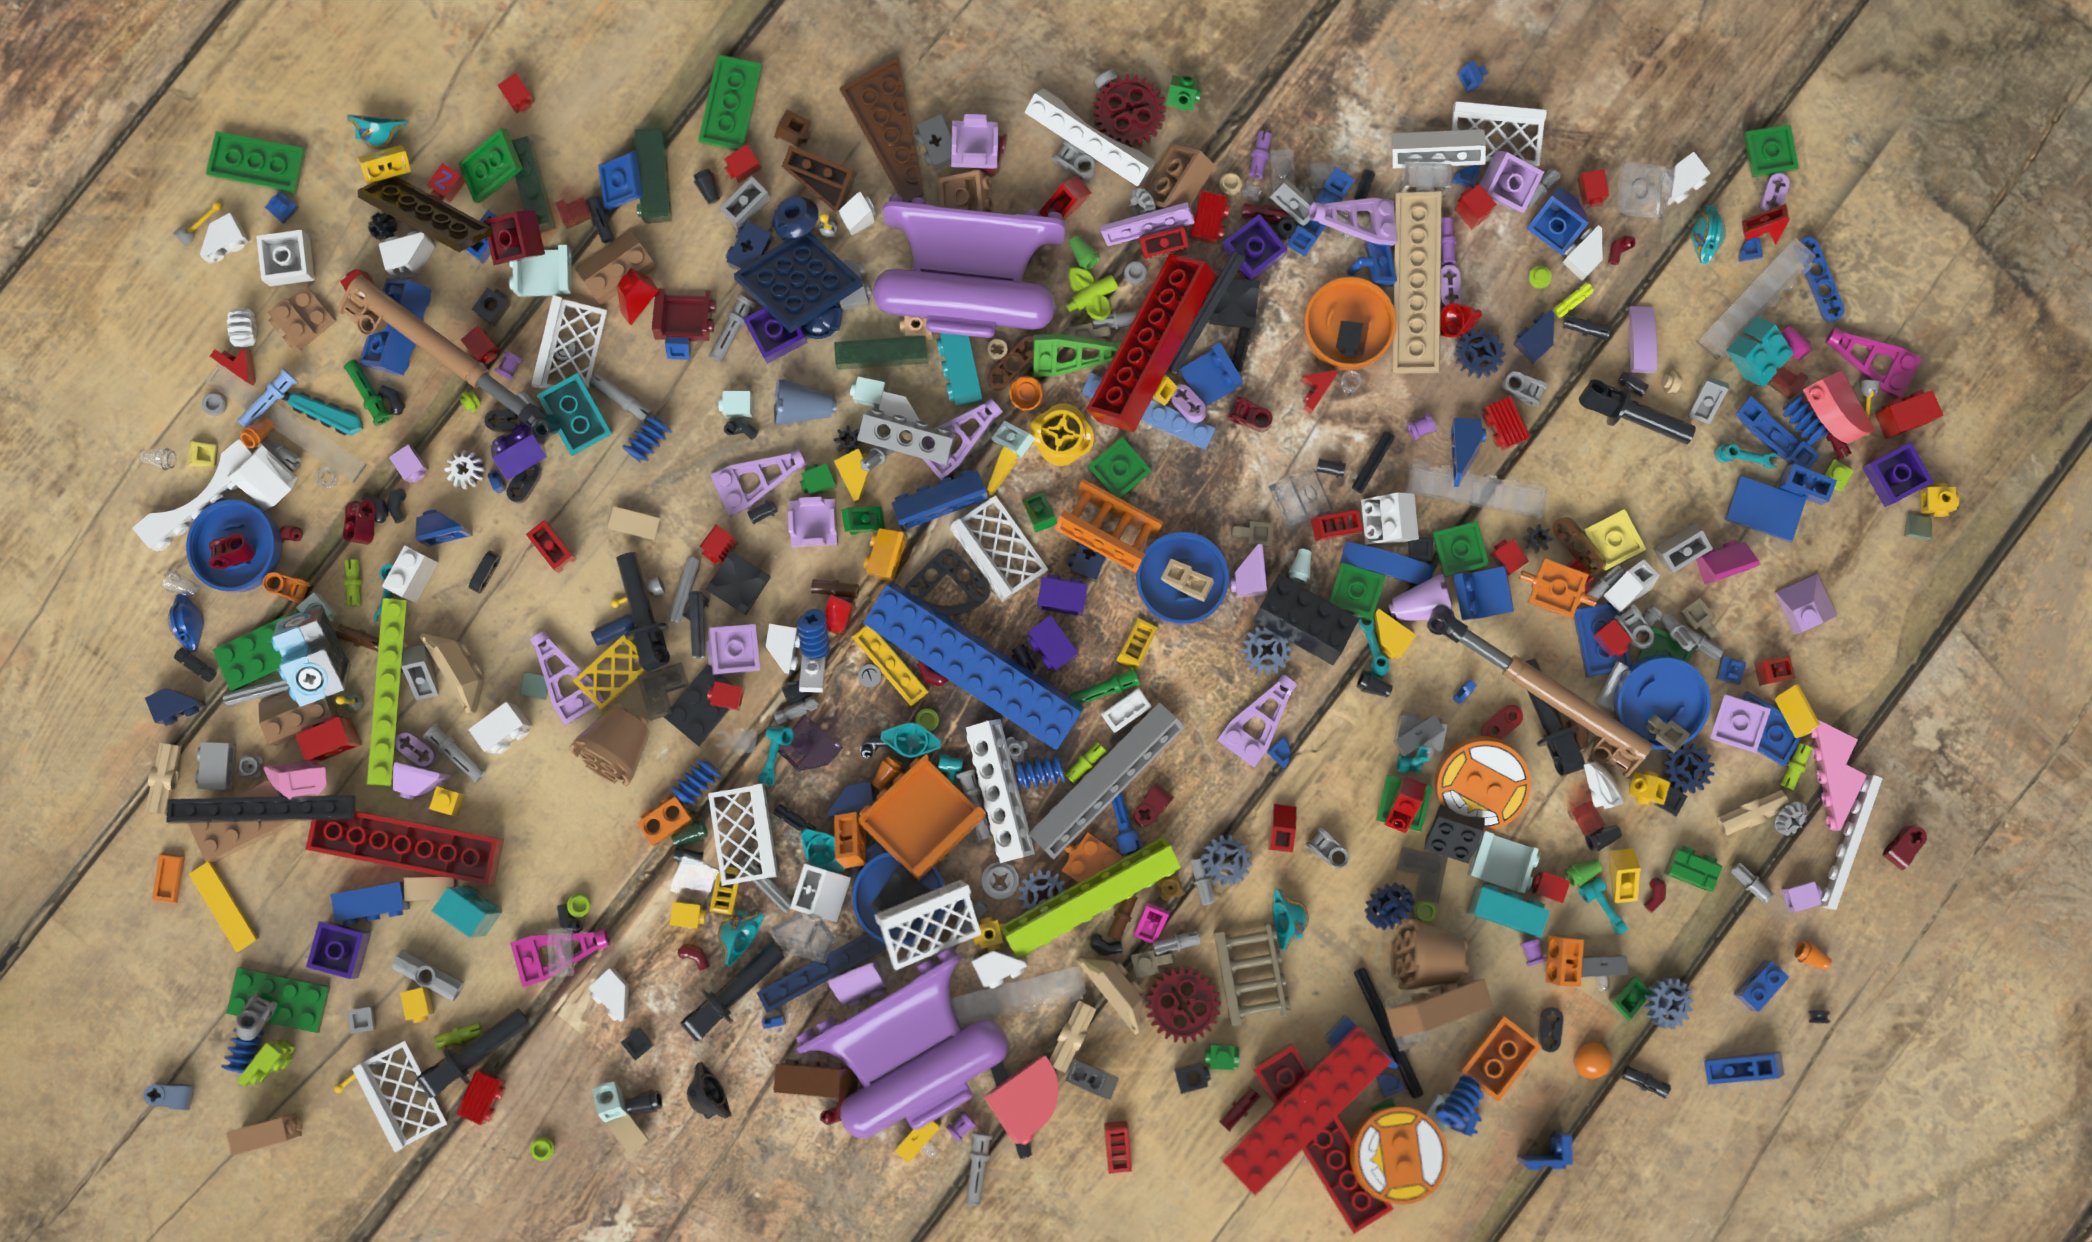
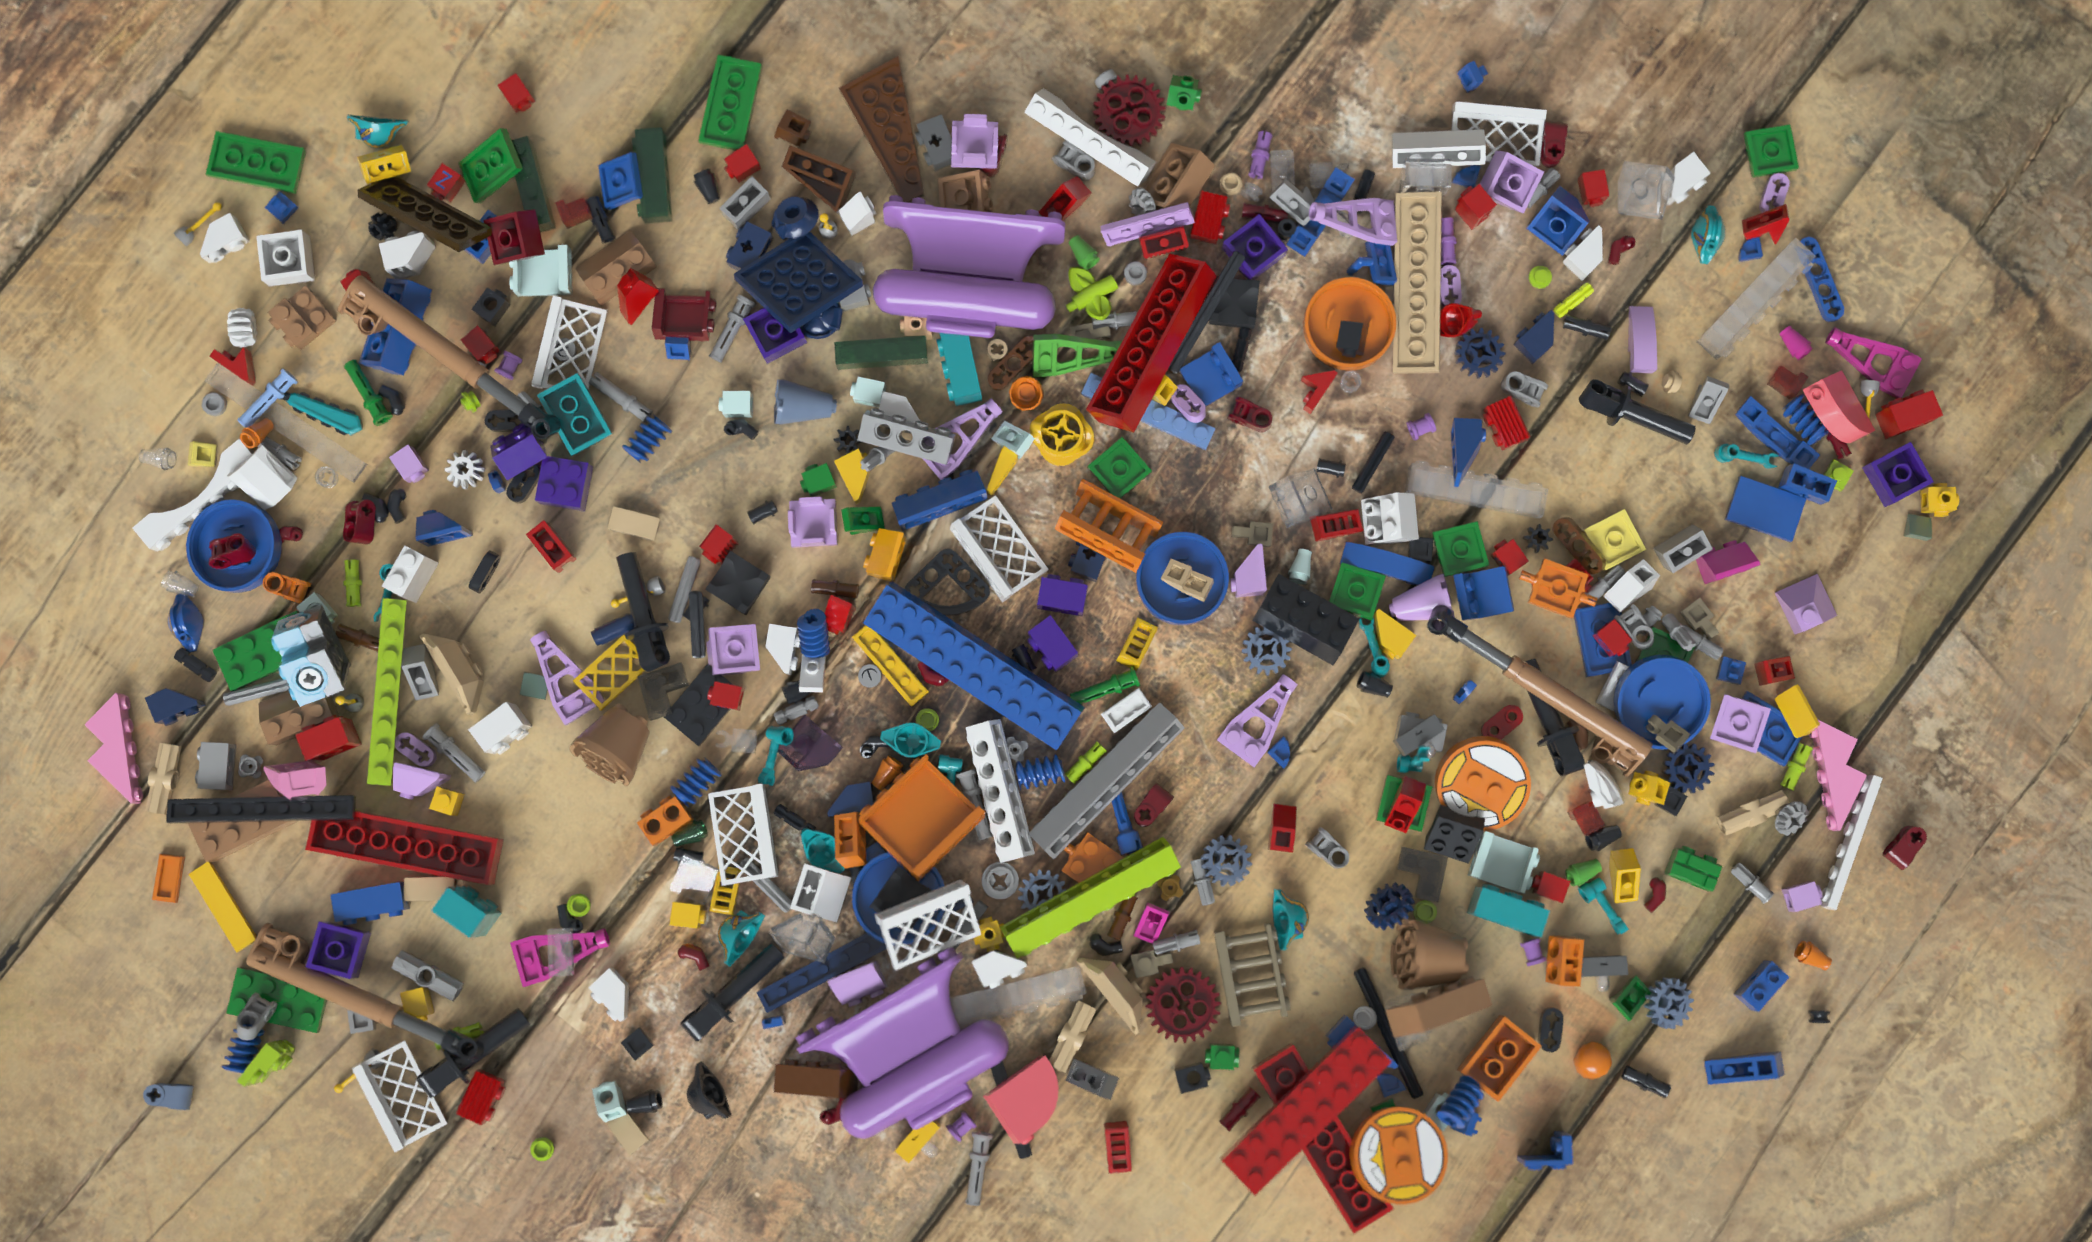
medium nougat brick [226,1113,303,1156] -> none
lavender plate [710,449,807,517] -> none
green slope [1022,492,1057,532] -> none
teal piece [1726,317,1794,387] -> none
none -> bright pink slope [85,693,143,804]
none -> medium nougat piece [247,923,484,1061]
none -> dark purple brick [535,456,593,512]
none -> white plate [1353,1006,1377,1030]
none -> dark red piece [1540,121,1568,168]

